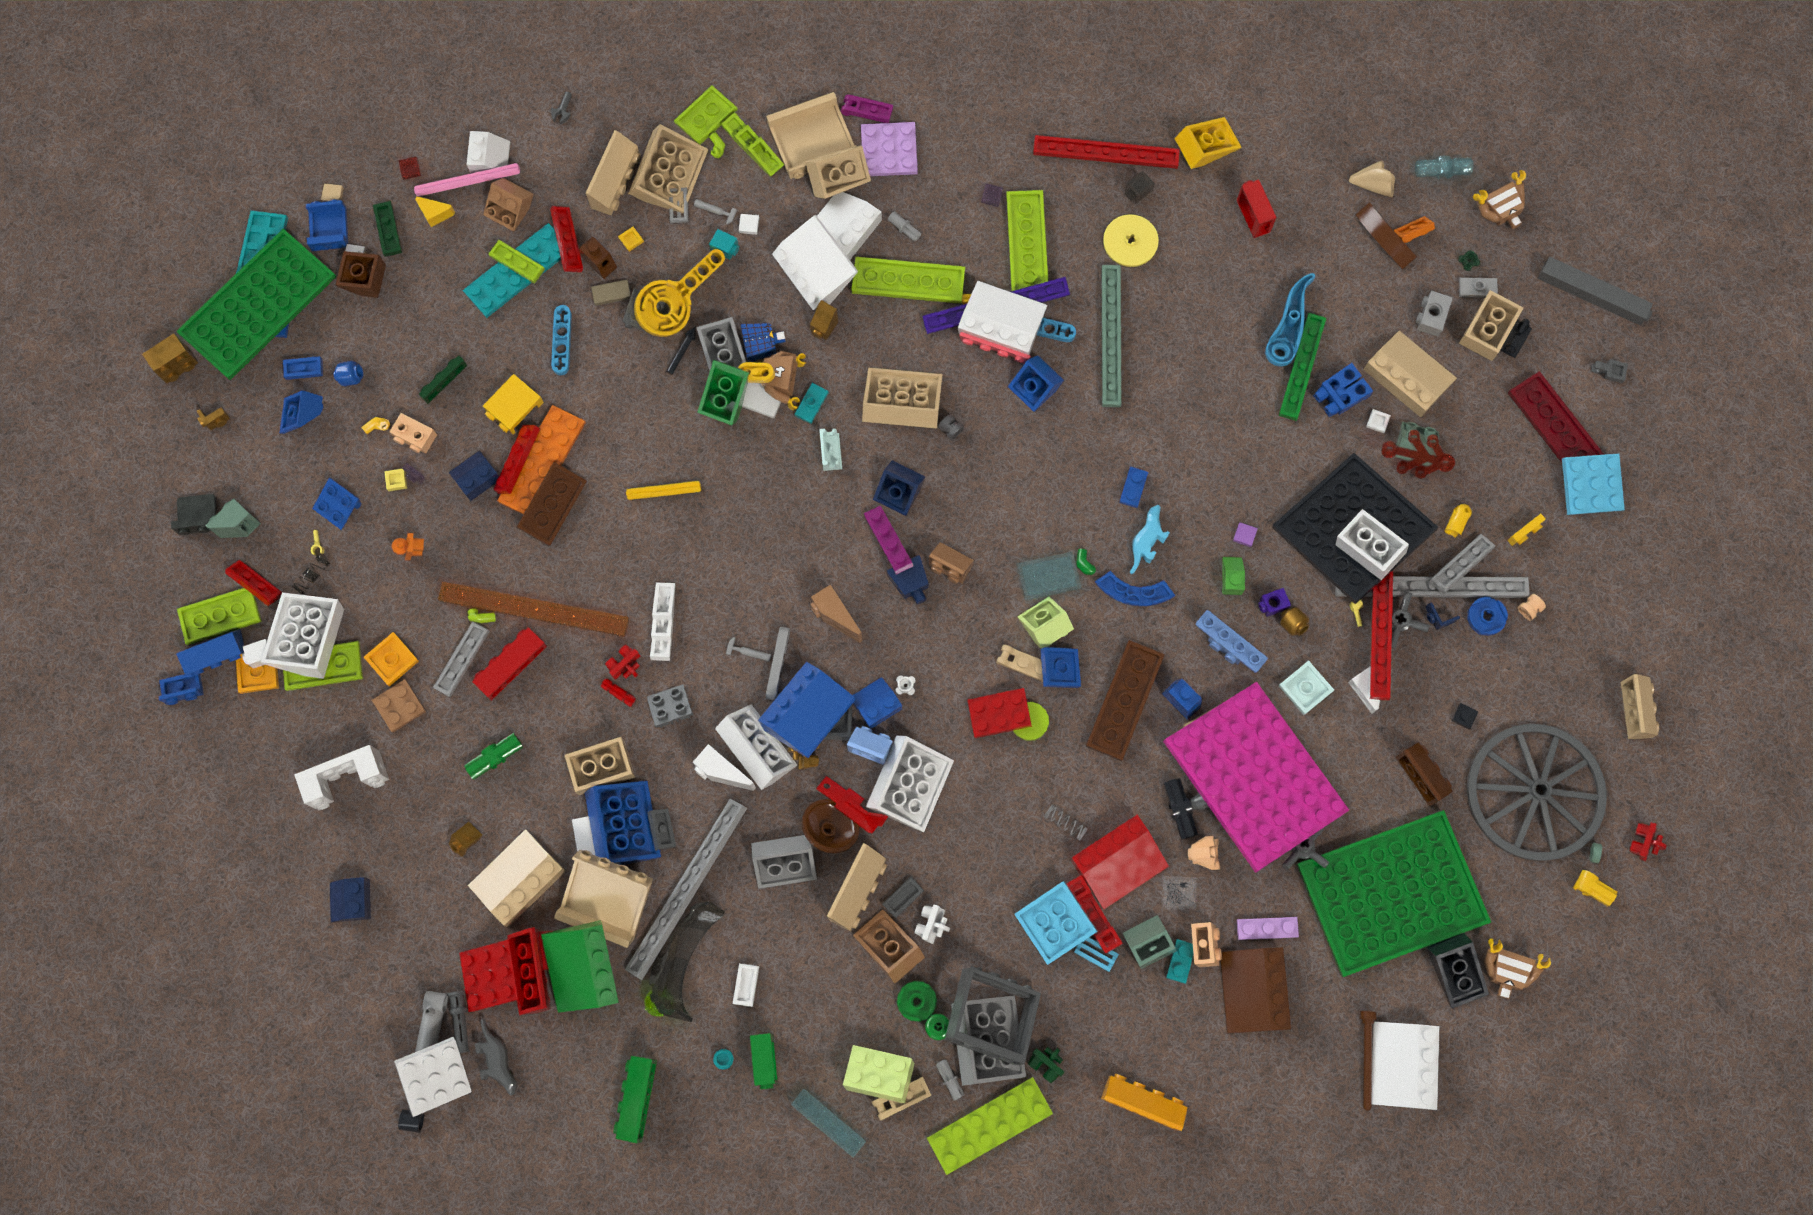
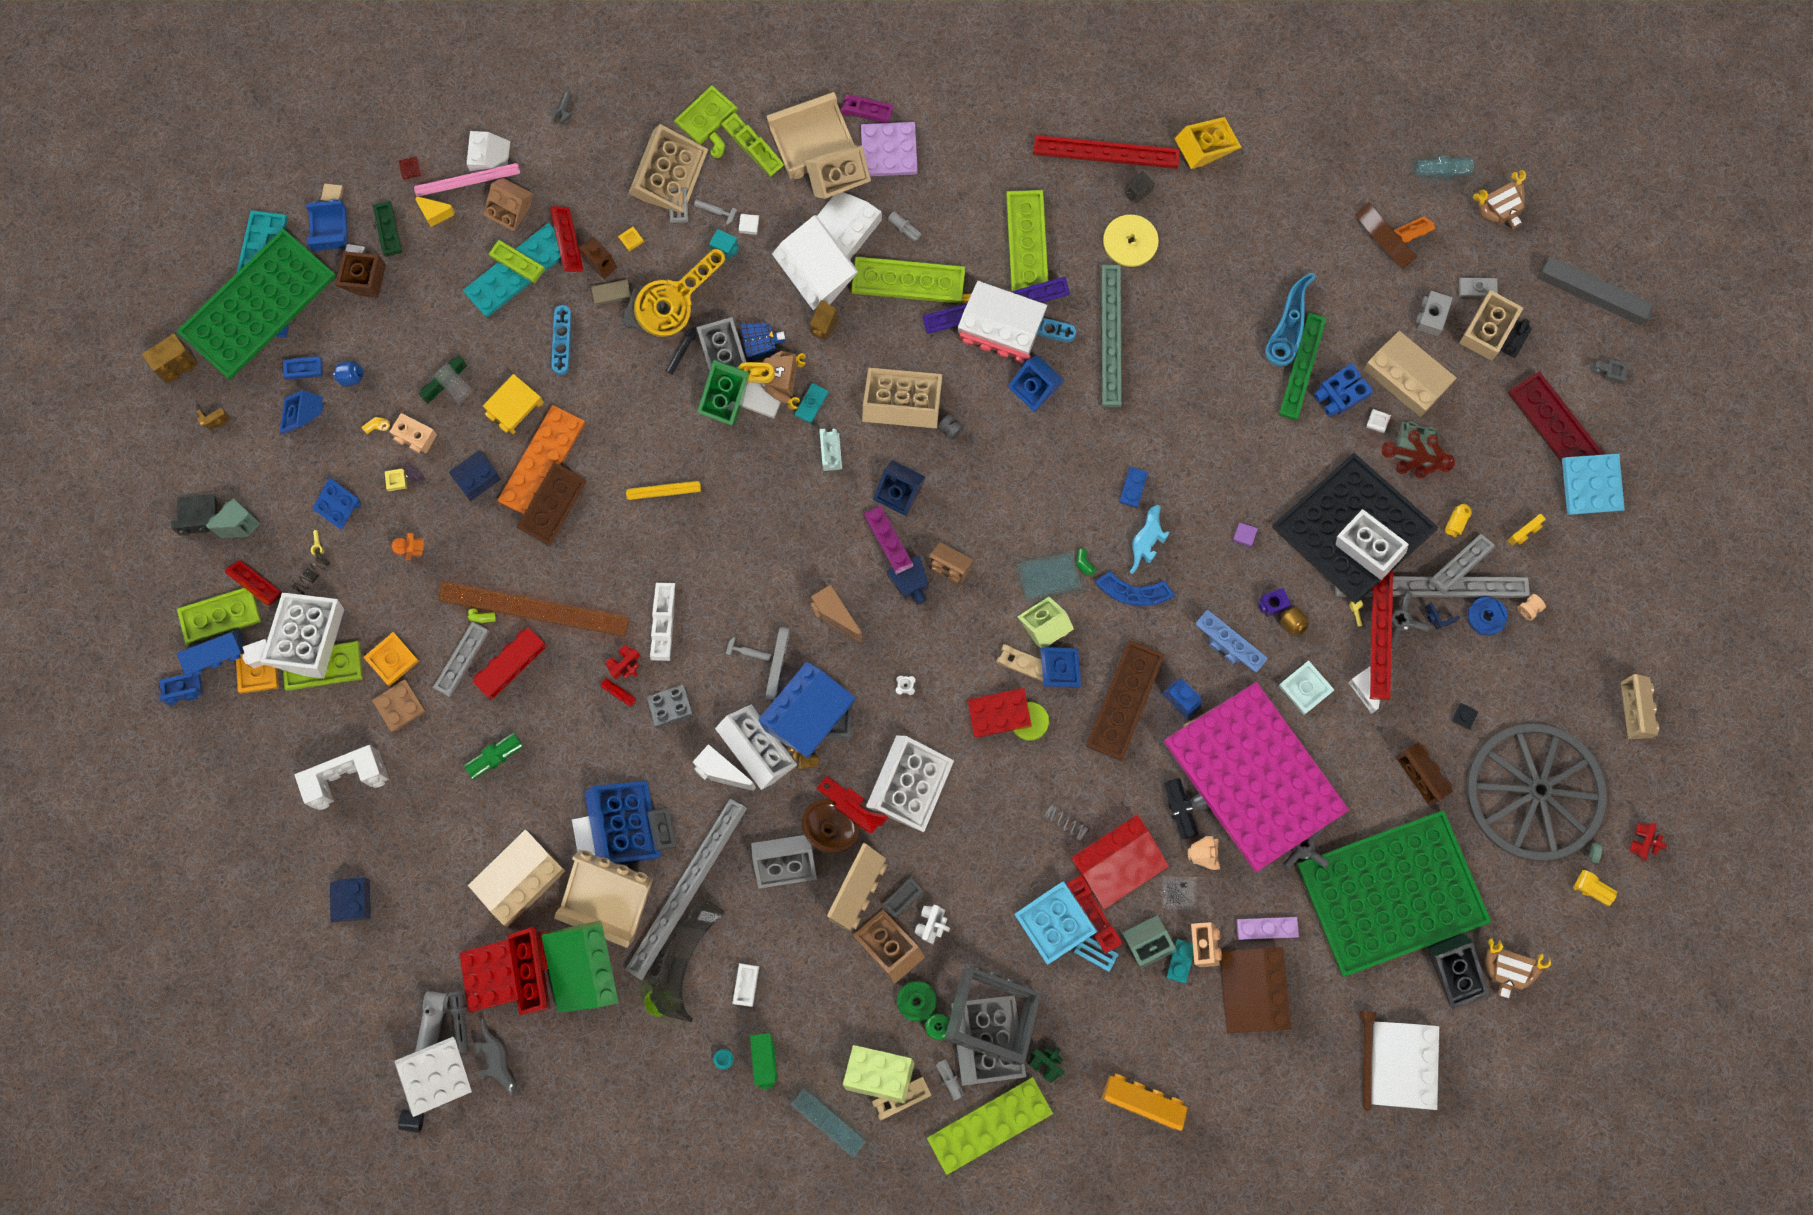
pearl gold bracket [449,822,483,857] -> none
red plate [493,425,540,494] -> none
tan brick [565,737,635,795] -> none
tan slope [586,130,641,215] -> none
green slope [613,1056,657,1143] -> none
light blue slope [847,726,893,765] -> none
blue slope [853,677,902,729] -> none
clear purple plate [981,183,1004,207] -> none
bright green slope [1222,557,1245,595] -> none
red window [1237,179,1277,238] -> none
tan hat [1349,161,1395,197] -> none
clear green plate [1458,250,1480,271] -> none
none -> clear plate [433,363,473,403]

